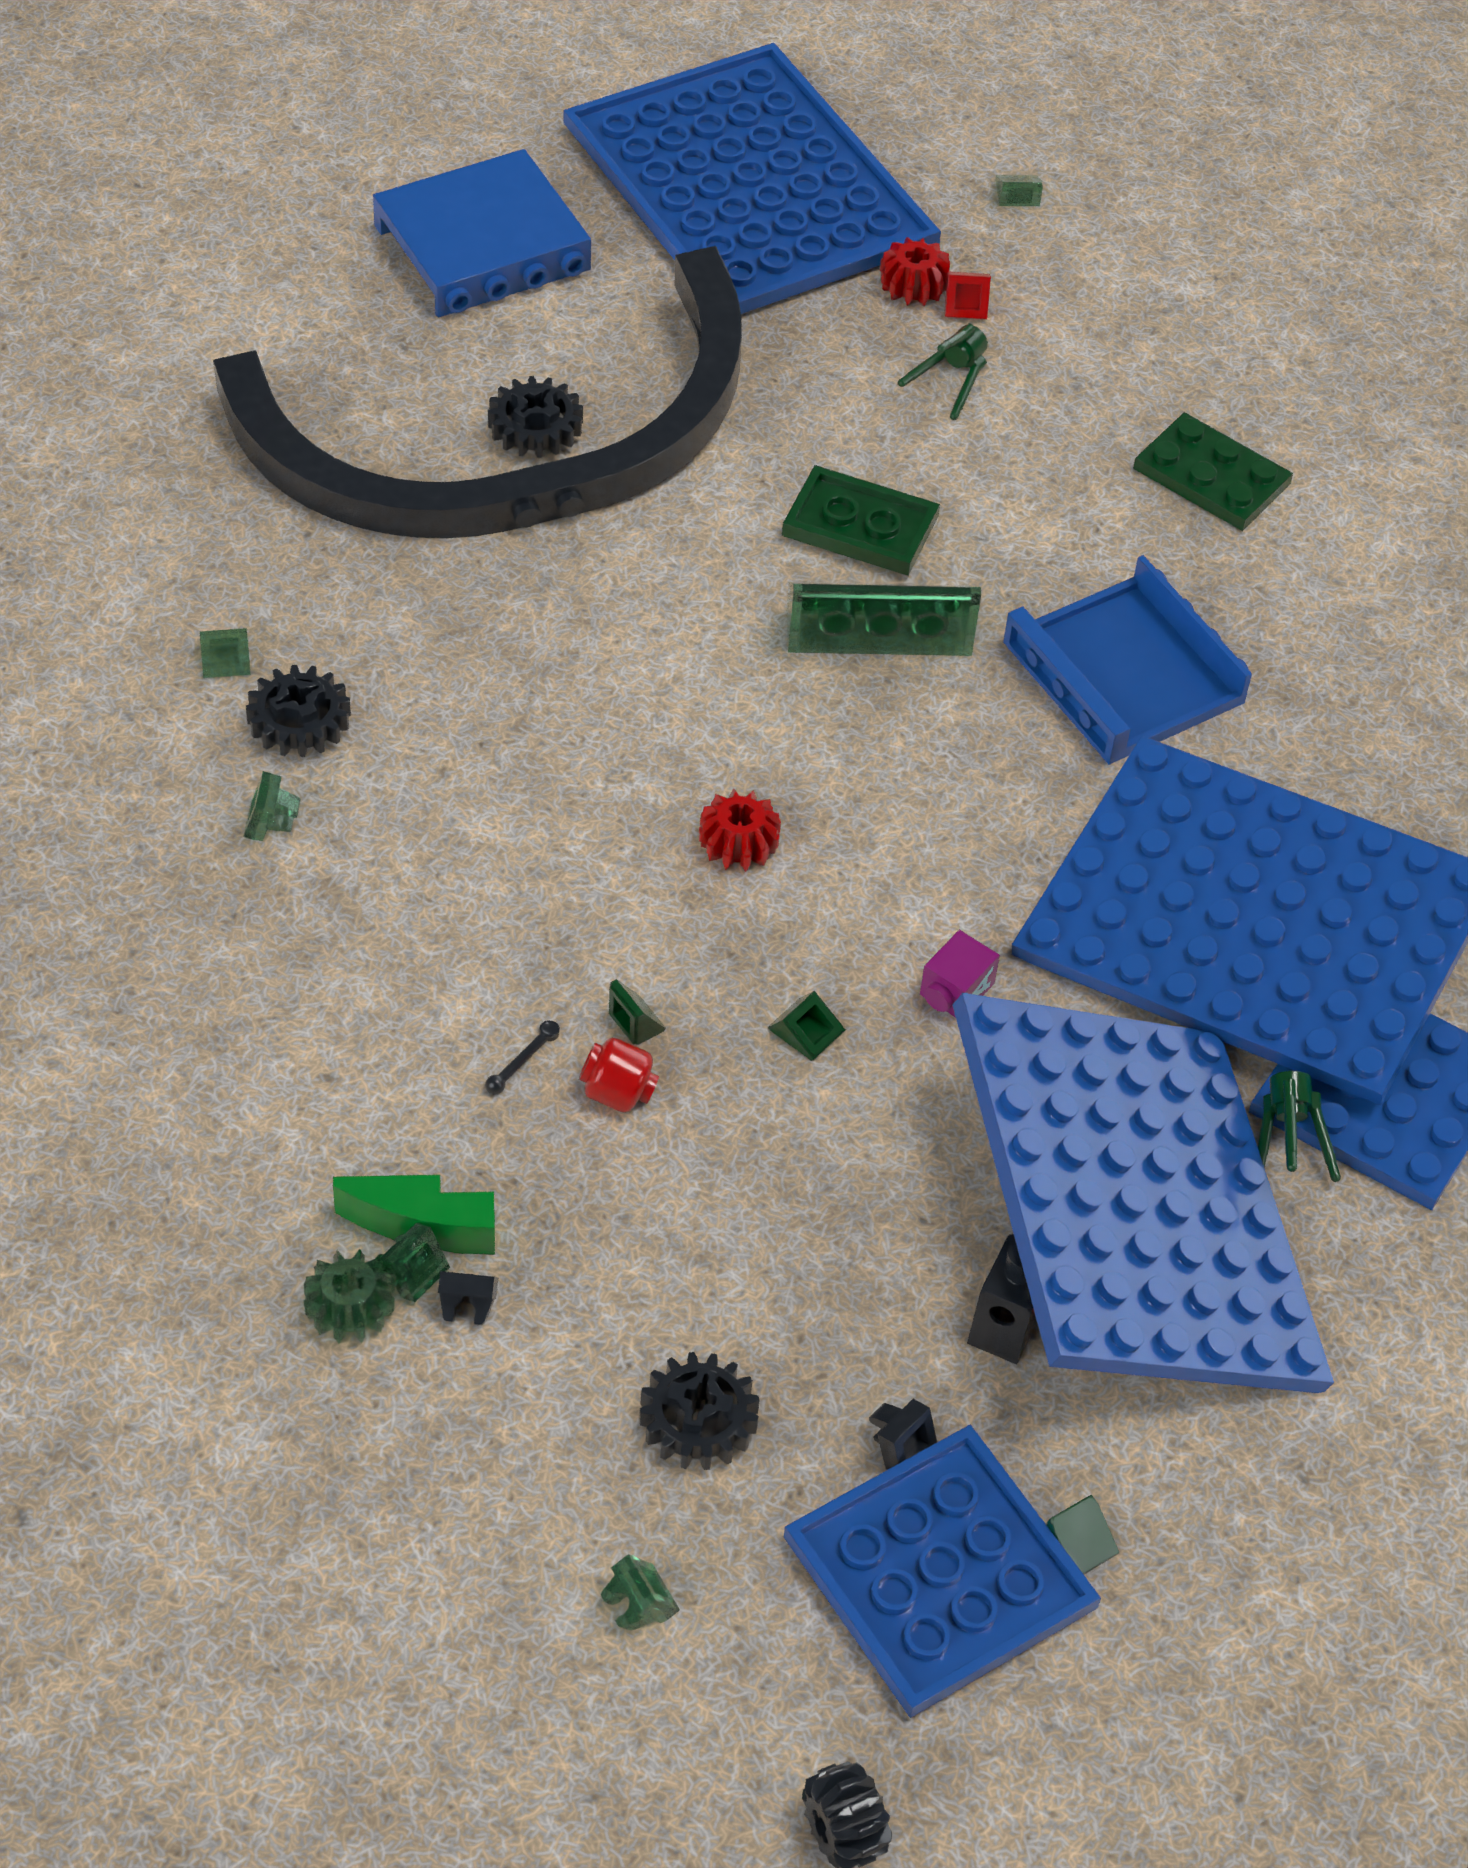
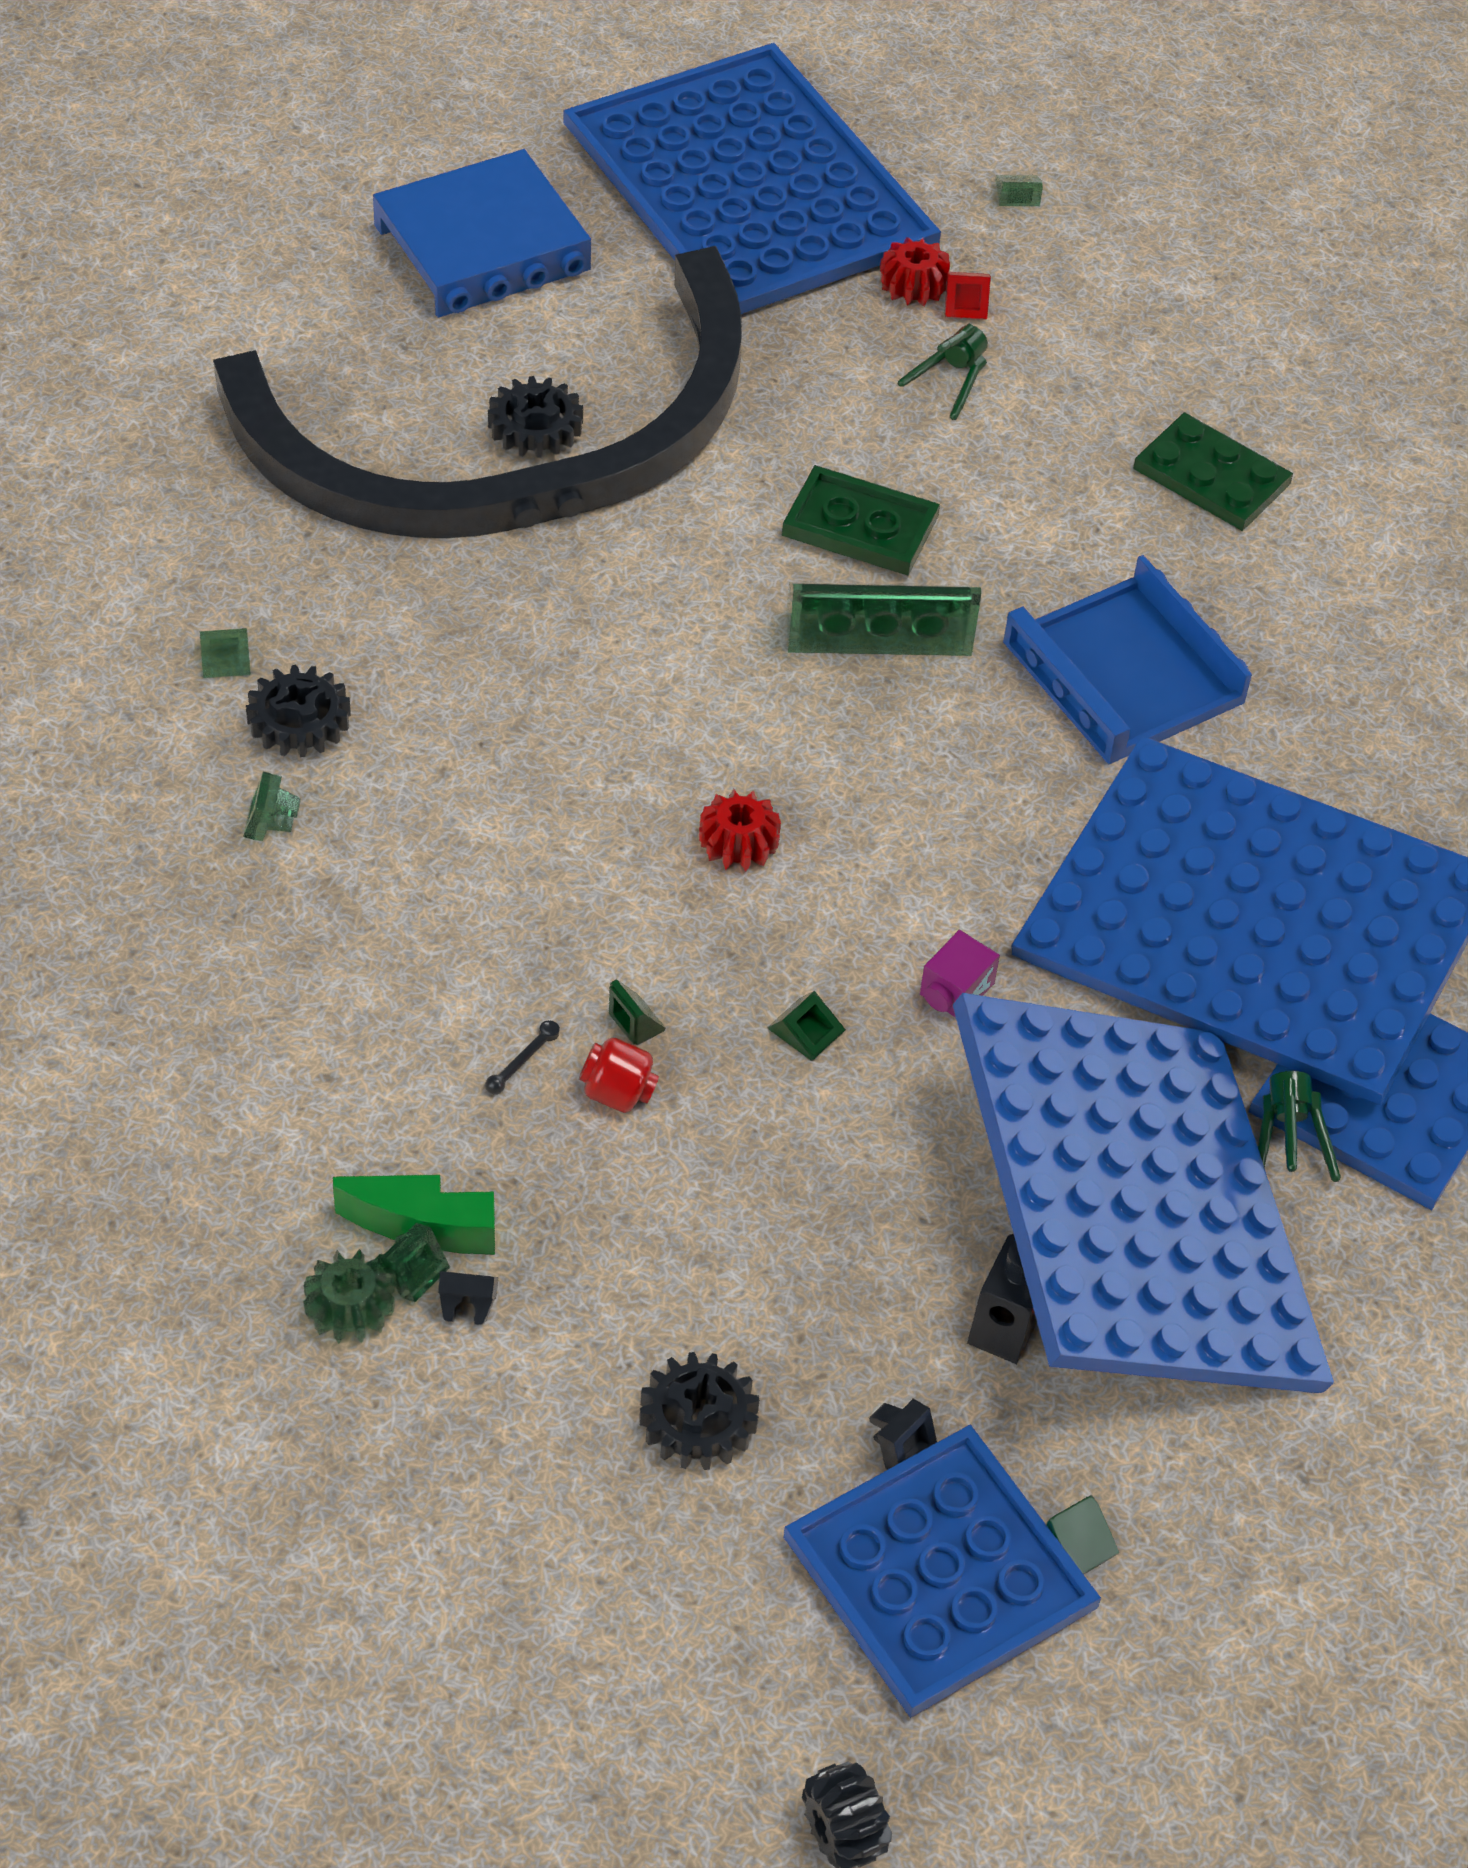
clear green tile [601,1554,680,1630] -> none

